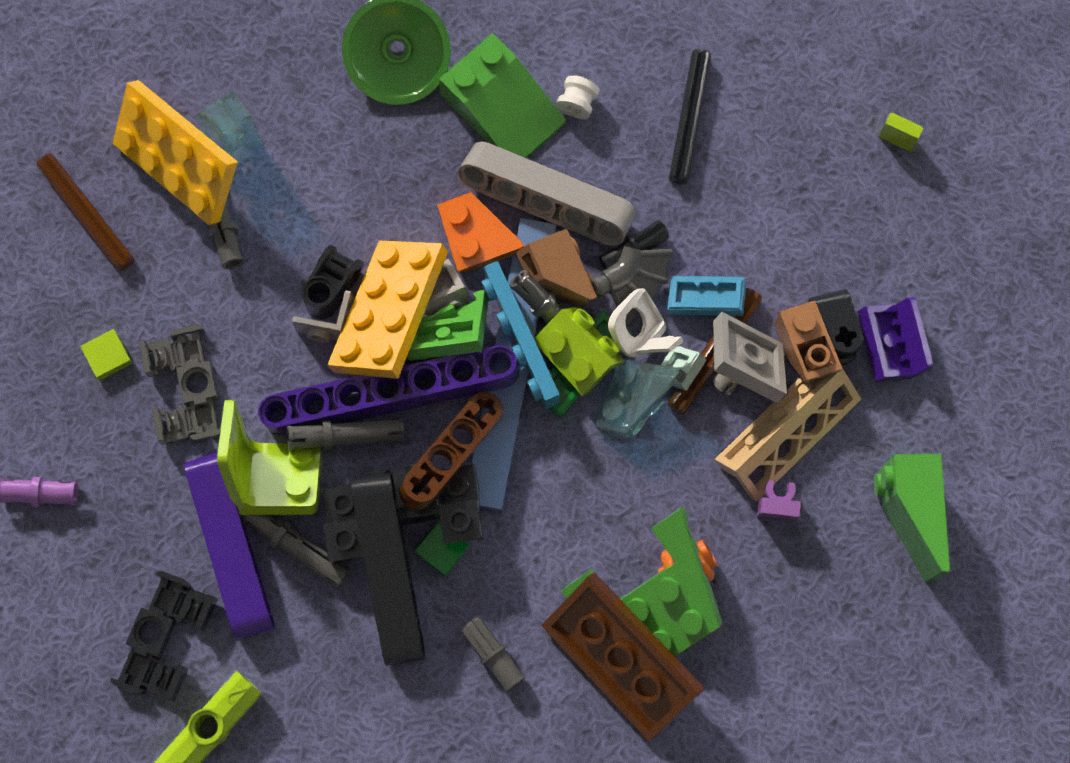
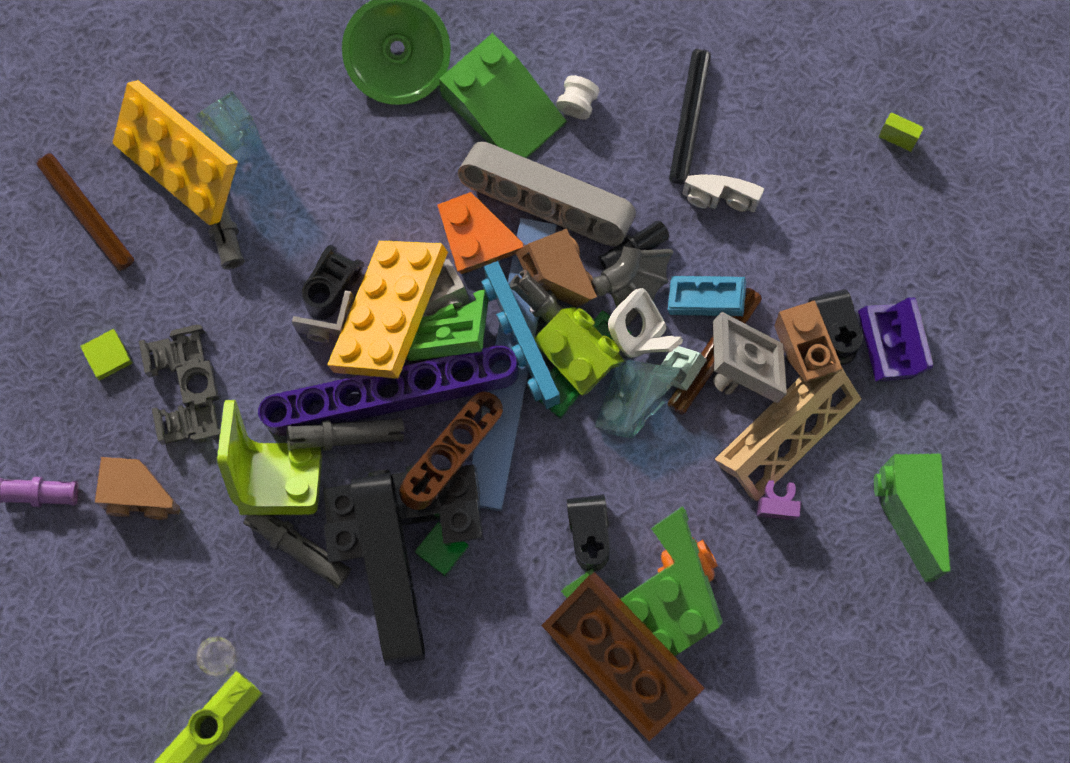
black piece [110,571,218,702] -> none
dark purple beam [184,452,275,641] -> none
dark grey axle [462,617,526,692] -> none
none -> medium nougat slope [95,457,180,520]
none -> clear wheel [196,636,240,678]
none -> black piece [566,494,610,572]
none -> white slope [682,175,764,212]

